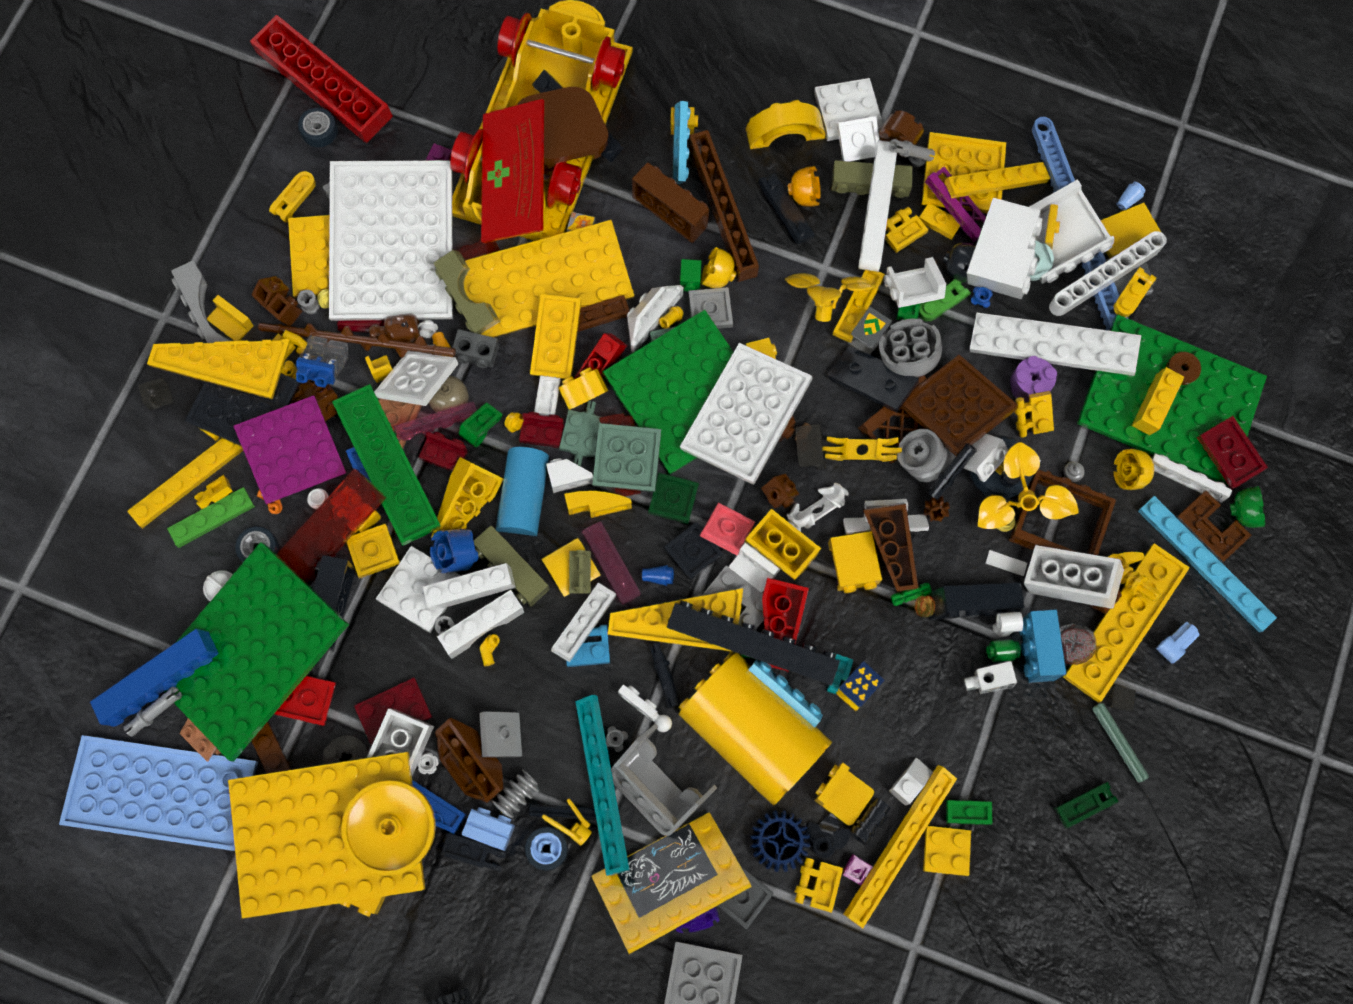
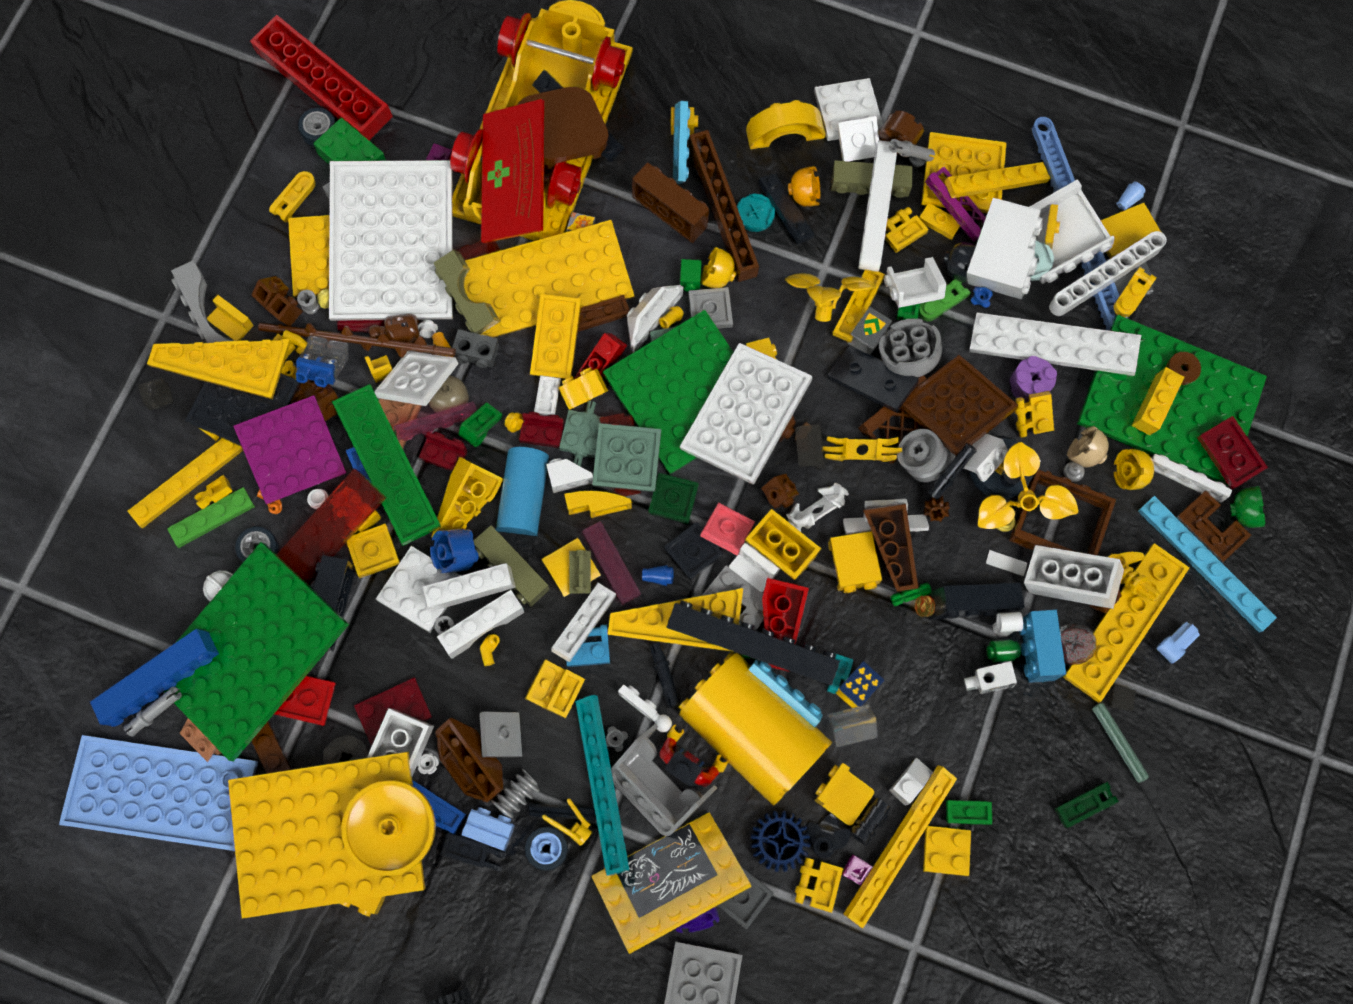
none -> green brick [313,118,386,165]
none -> yellow slope [525,660,585,718]
none -> torso [660,725,729,787]
none -> teal tile [737,194,775,232]
none -> clear panel [828,704,878,747]
none -> tan cylinder [1067,426,1109,468]

